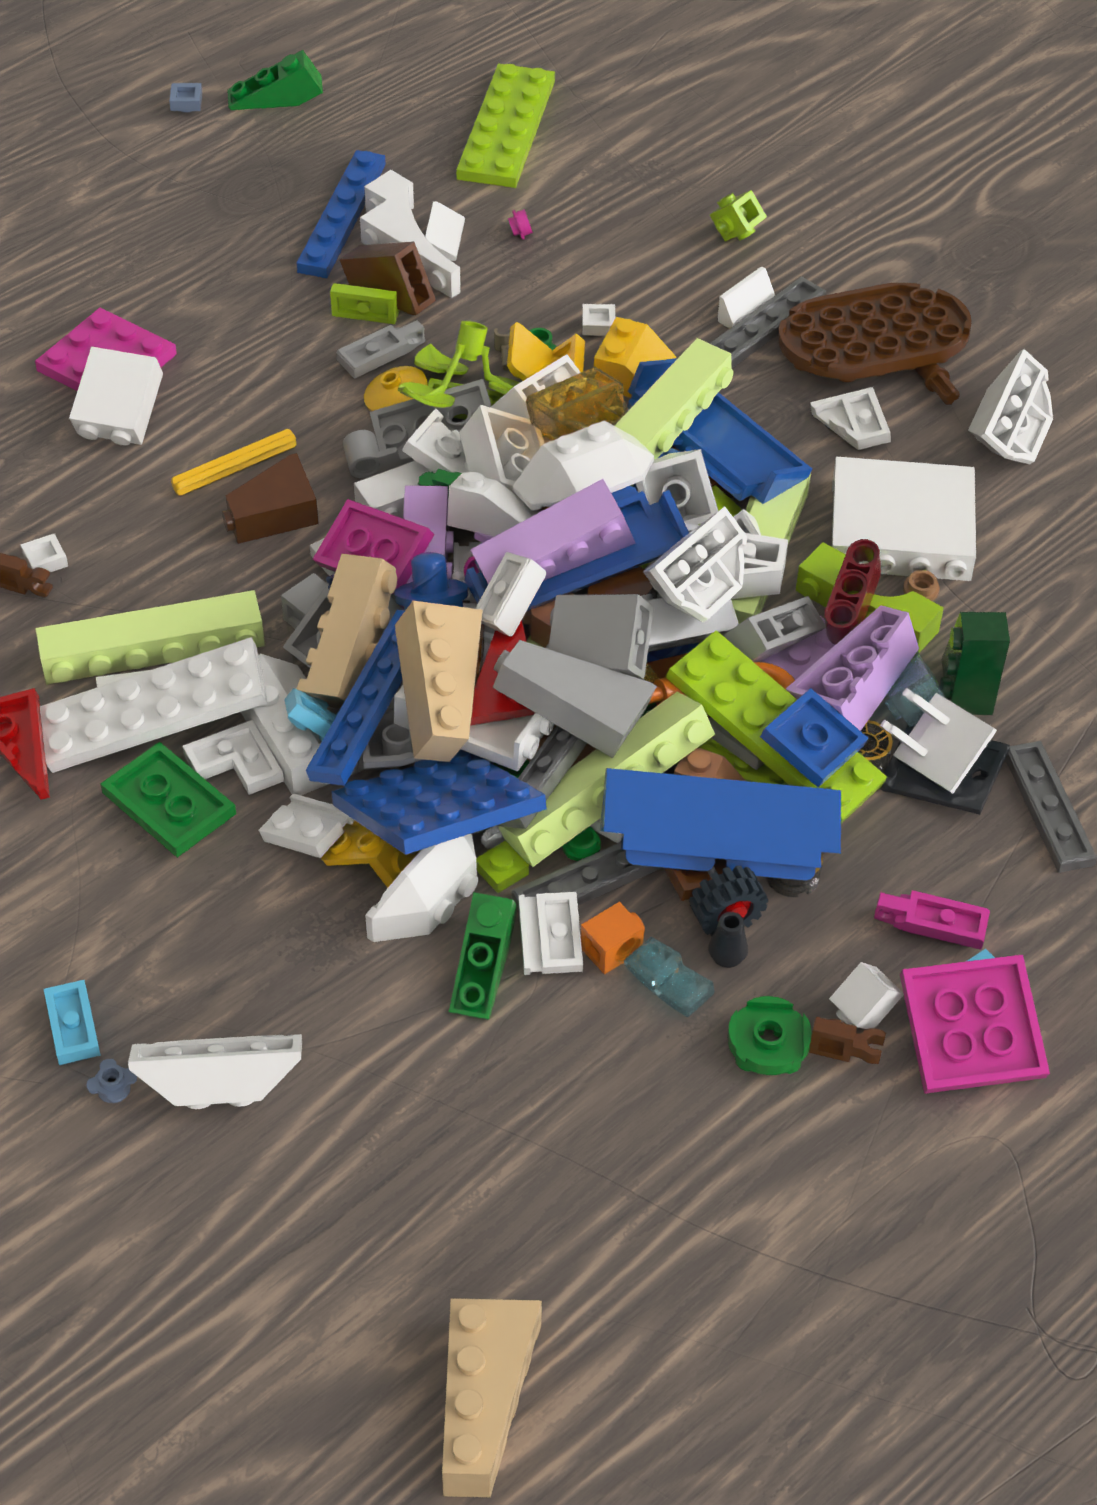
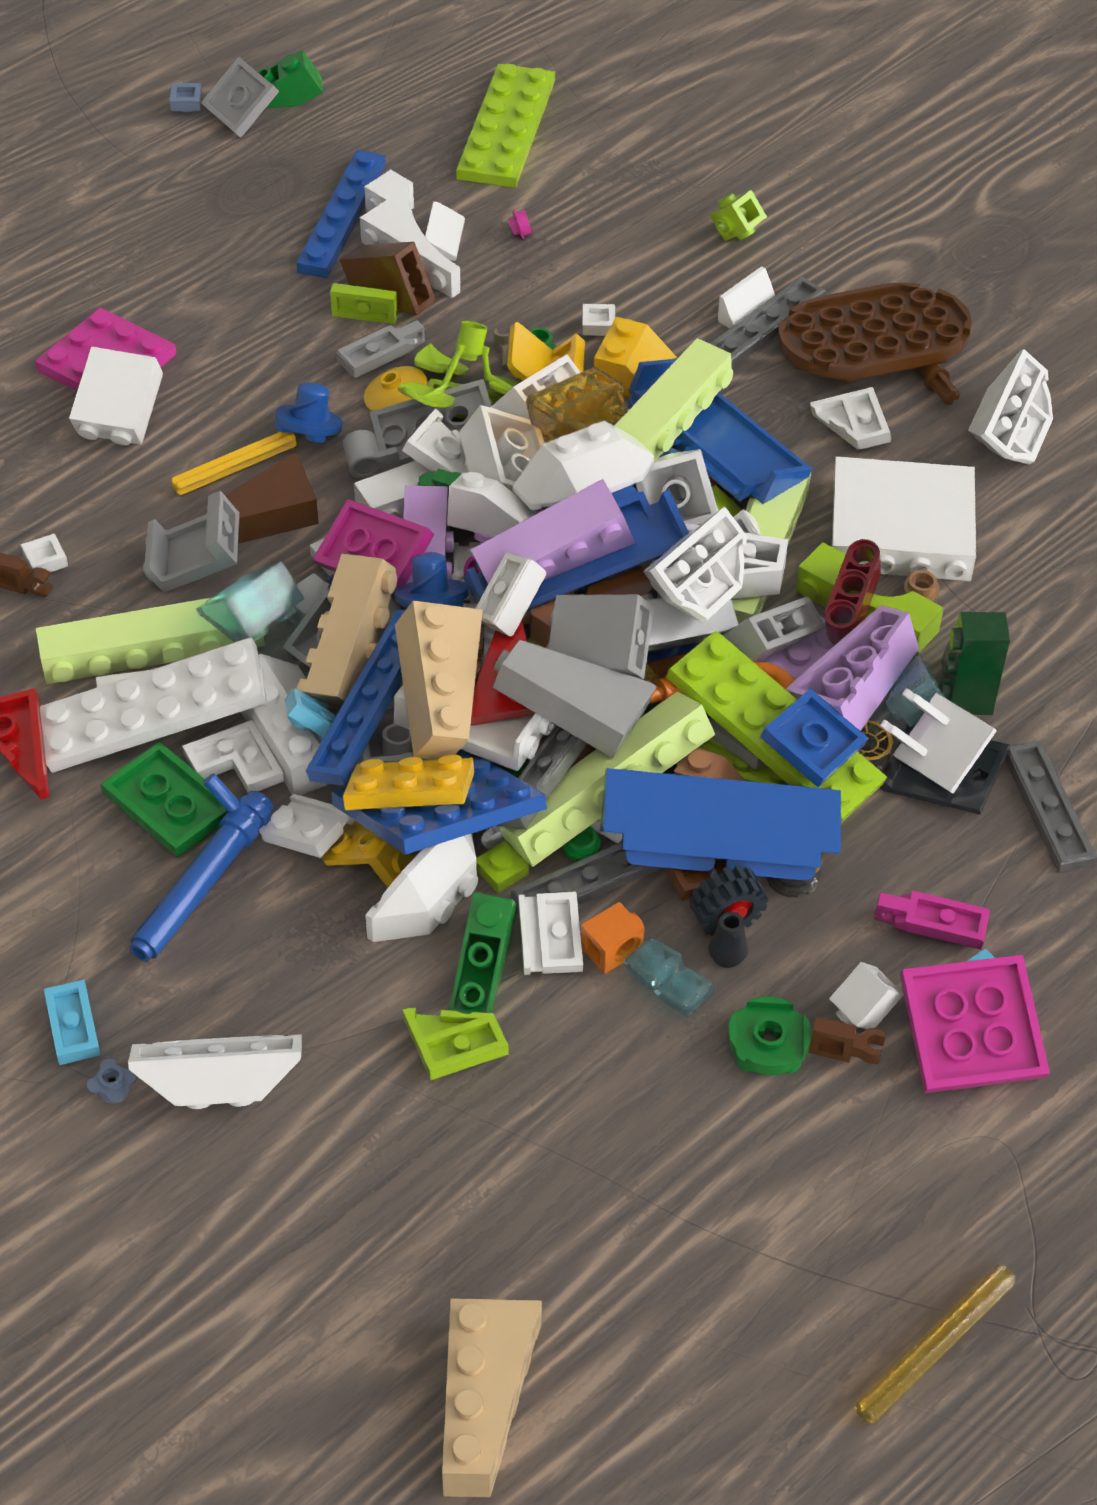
none -> blue cylinder [129,773,274,962]
none -> light grey panel [143,491,239,593]
none -> clear light blue slope [196,561,305,642]
none -> light grey plate [201,57,279,138]
none -> blue plate [274,382,343,443]
none -> yellow plate [343,755,474,810]
none -> lime wing [403,1008,509,1081]
none -> clear yellow axle [855,1264,1016,1424]

